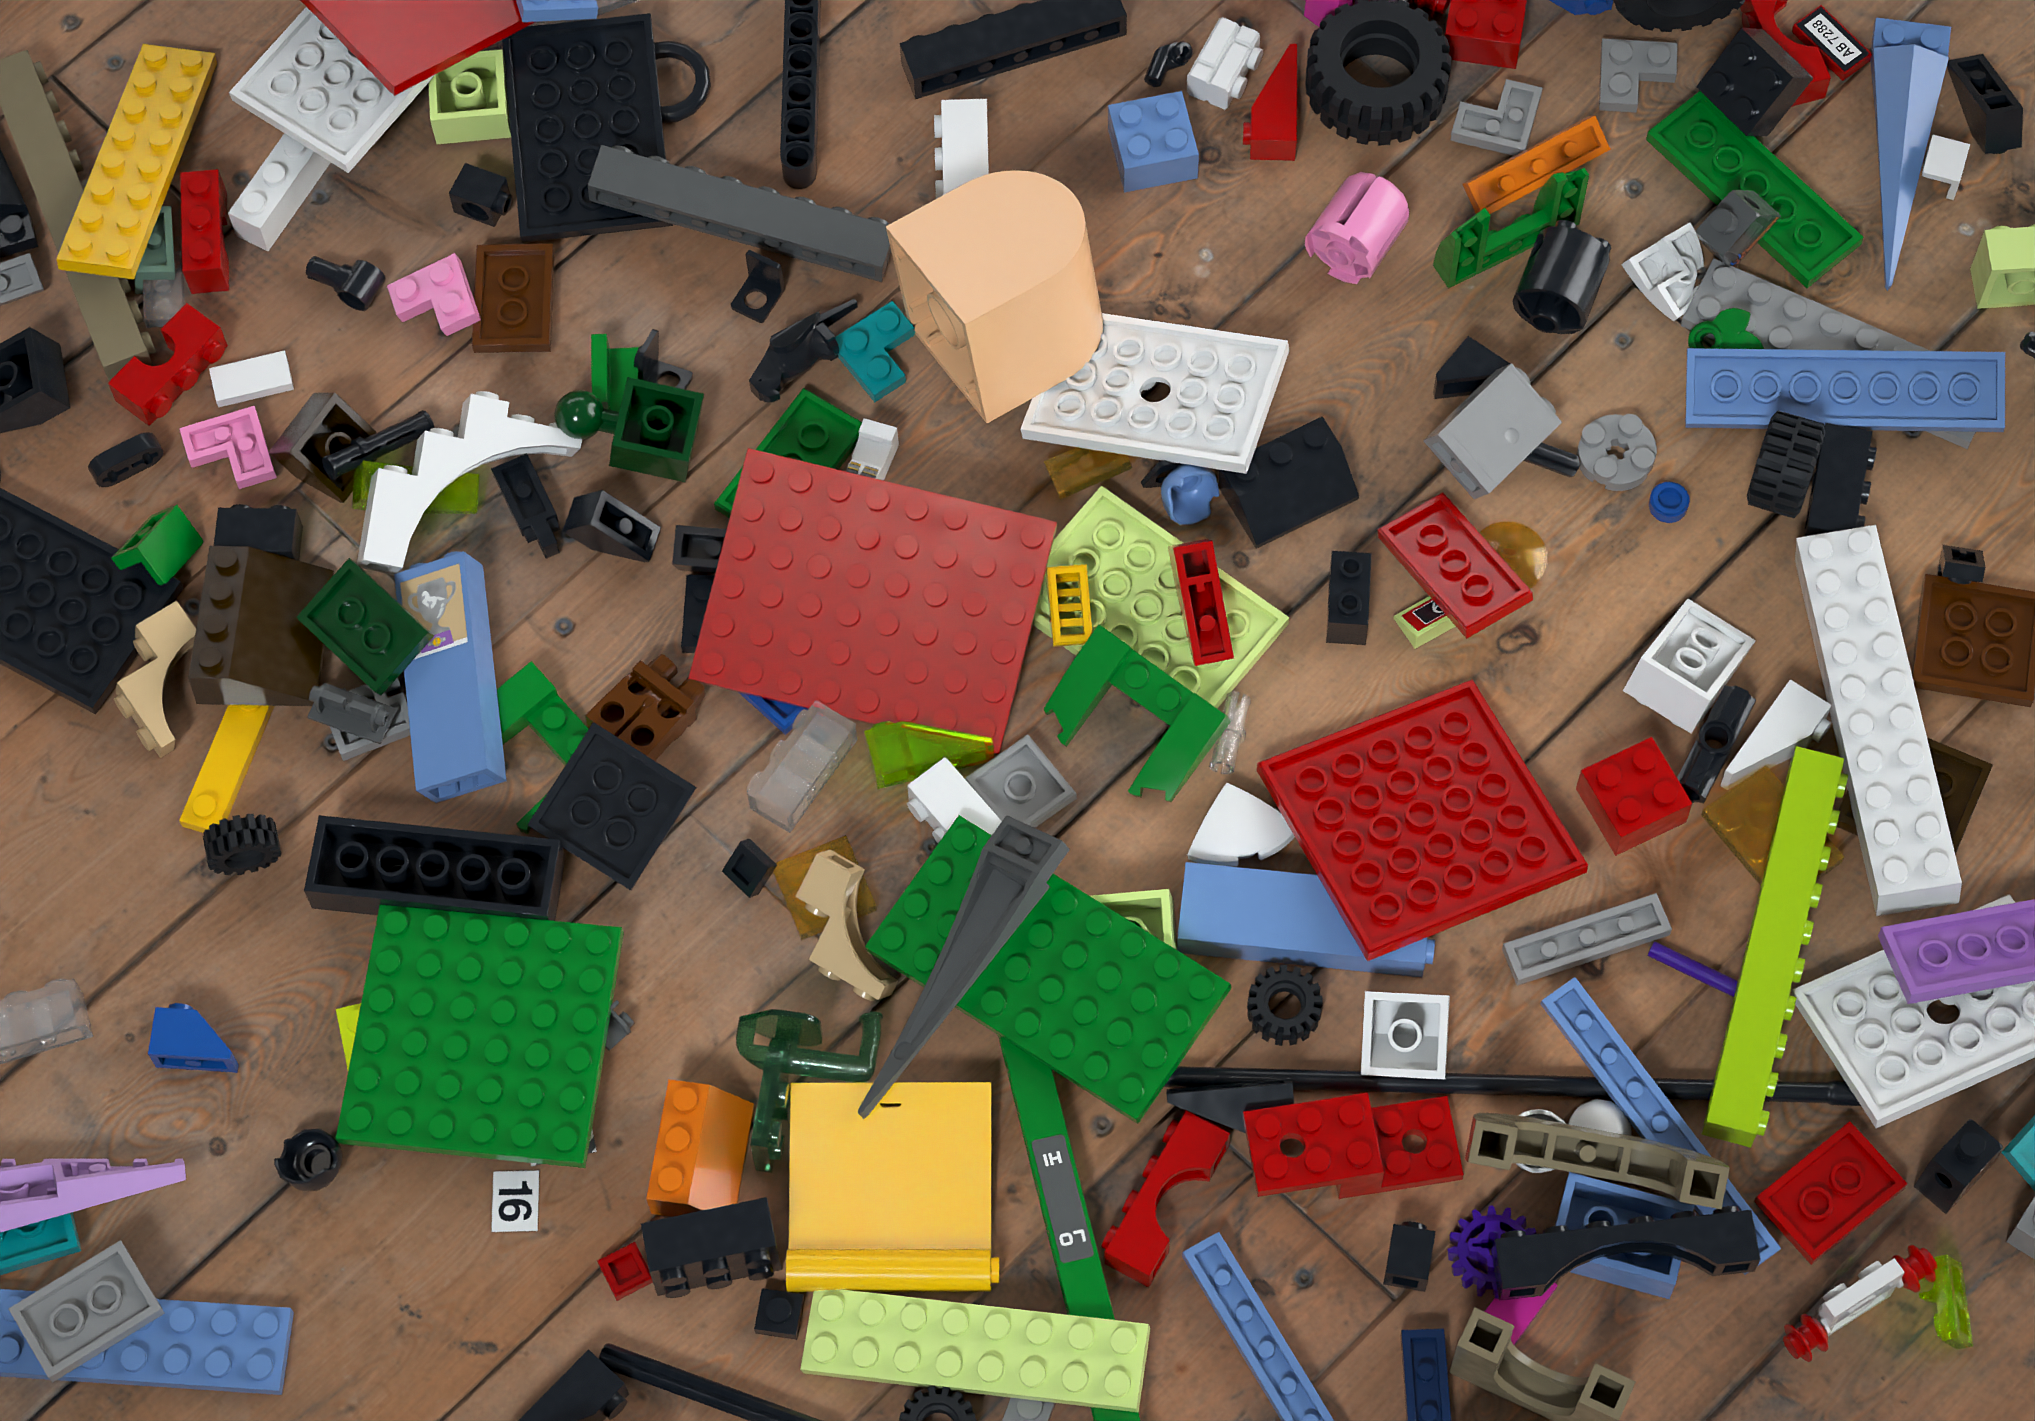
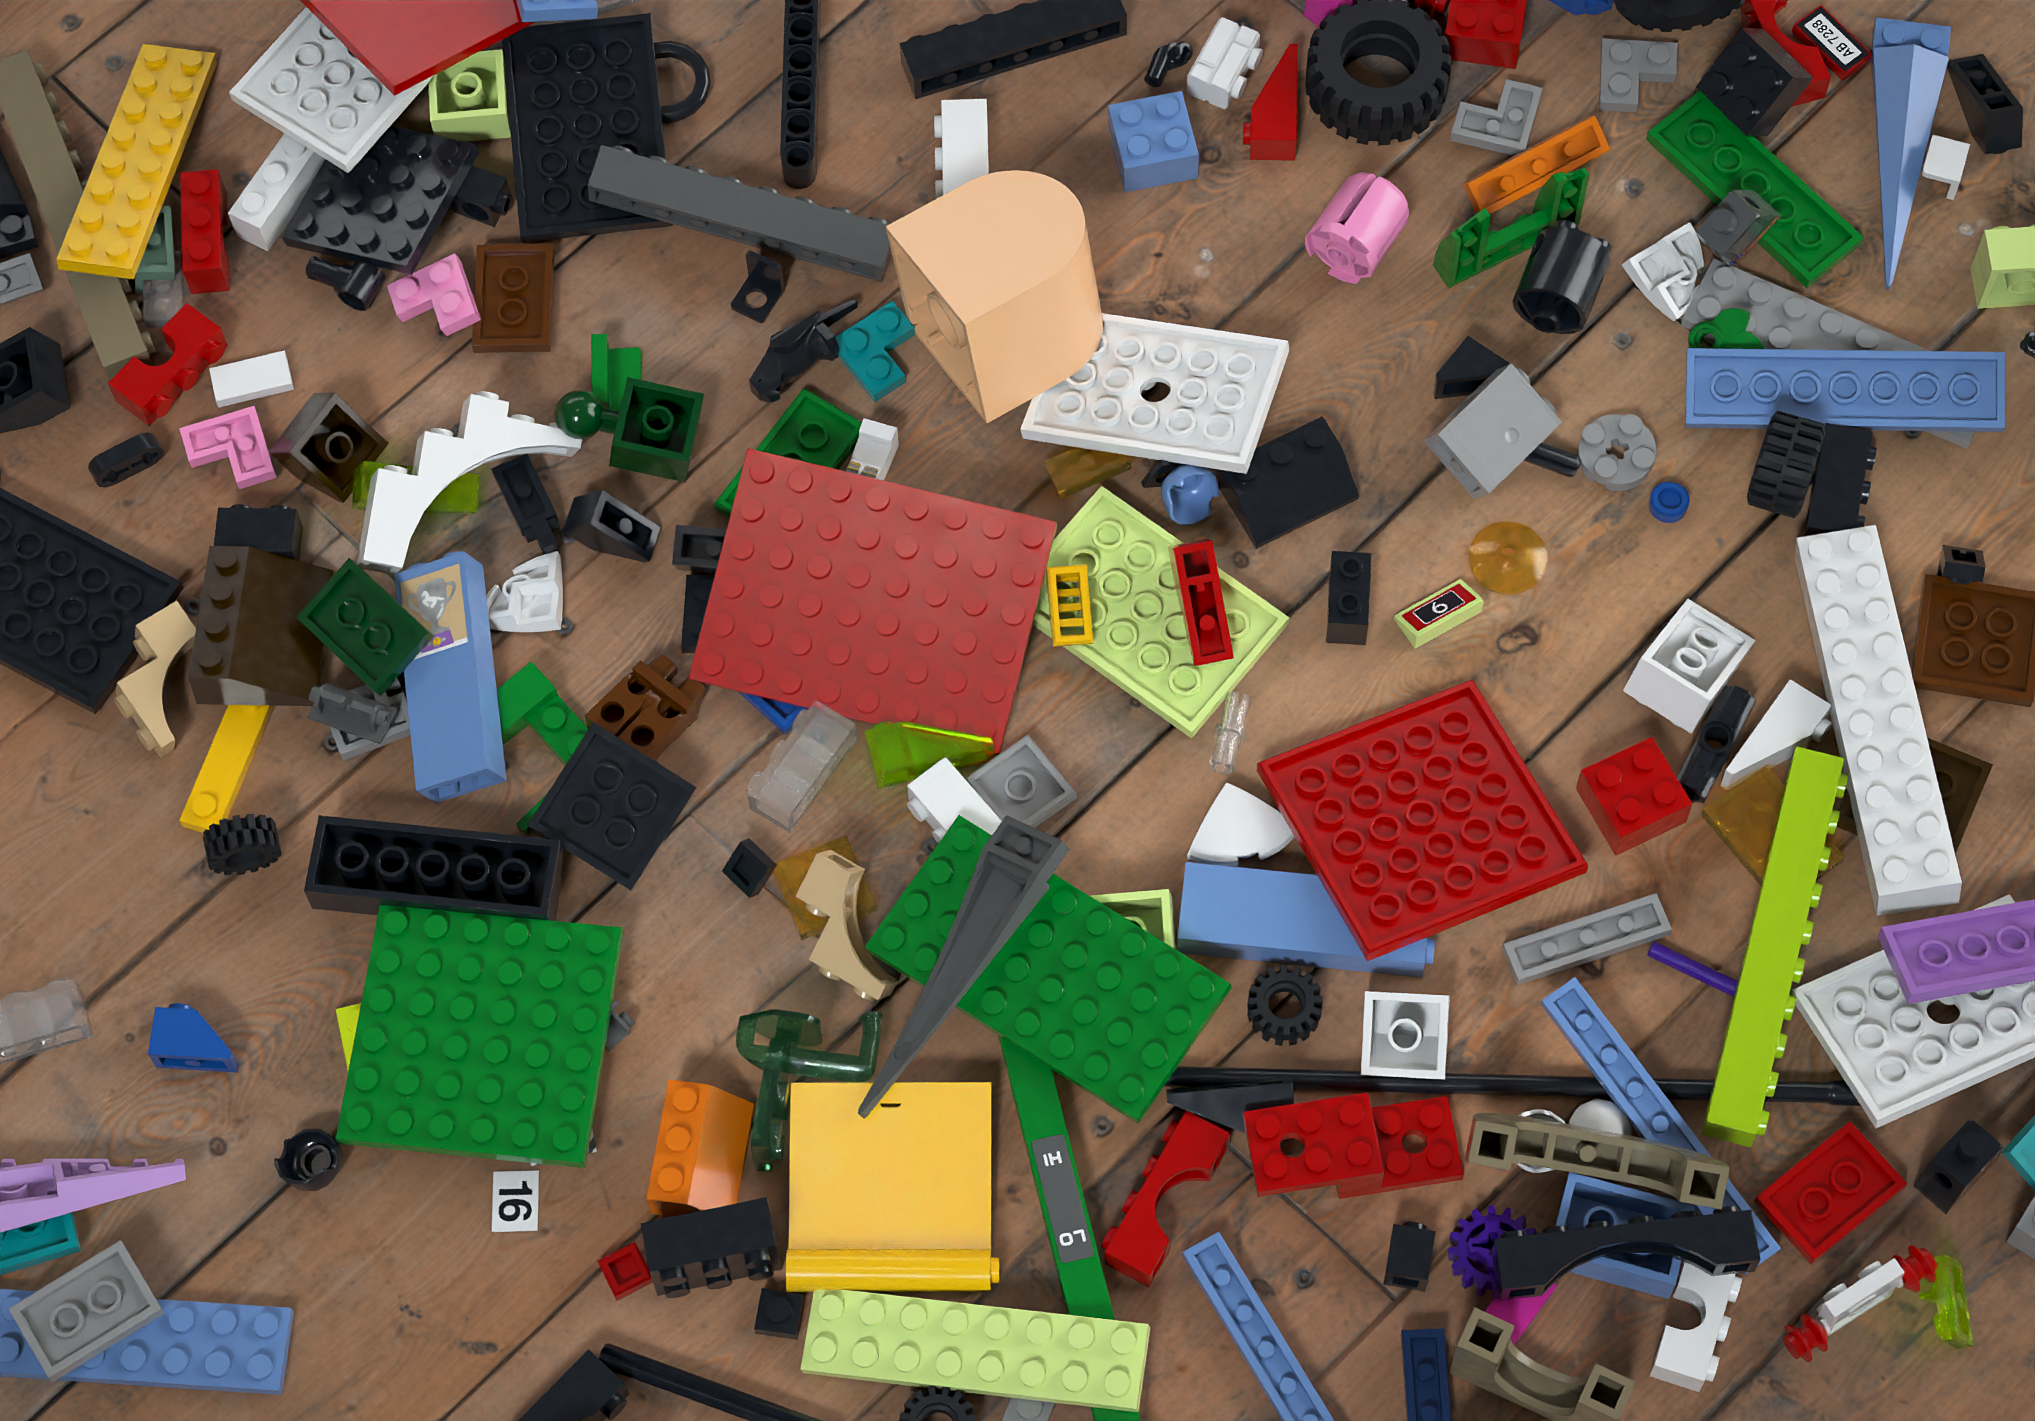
green panel [111,505,203,585] -> none
black pin [322,410,435,480] -> none
black bracket [634,329,693,390] -> none
green wedge [1044,624,1231,802] -> none
red tile [1377,492,1533,639] -> none
none -> black plate [281,126,479,275]
none -> white brick [486,551,563,632]
none -> white arch [1650,1262,1742,1392]

